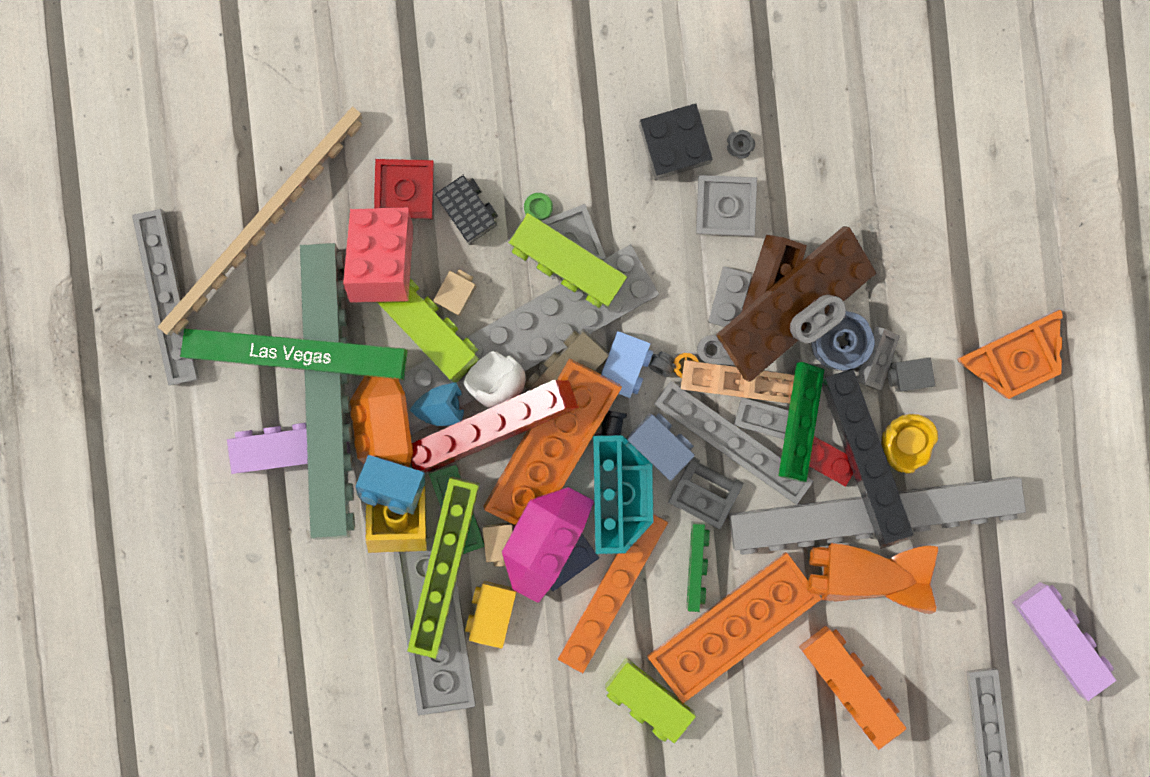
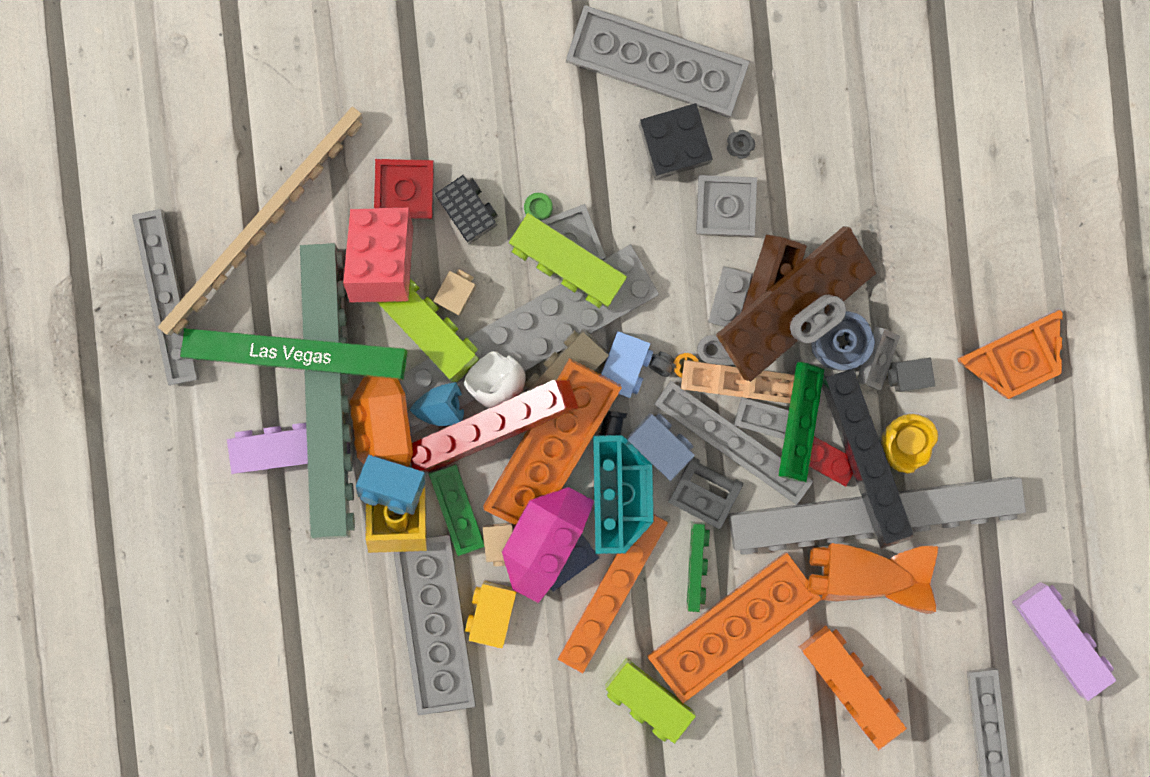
lime brick [407,476,480,659] -> none
none -> light grey plate [566,5,750,118]

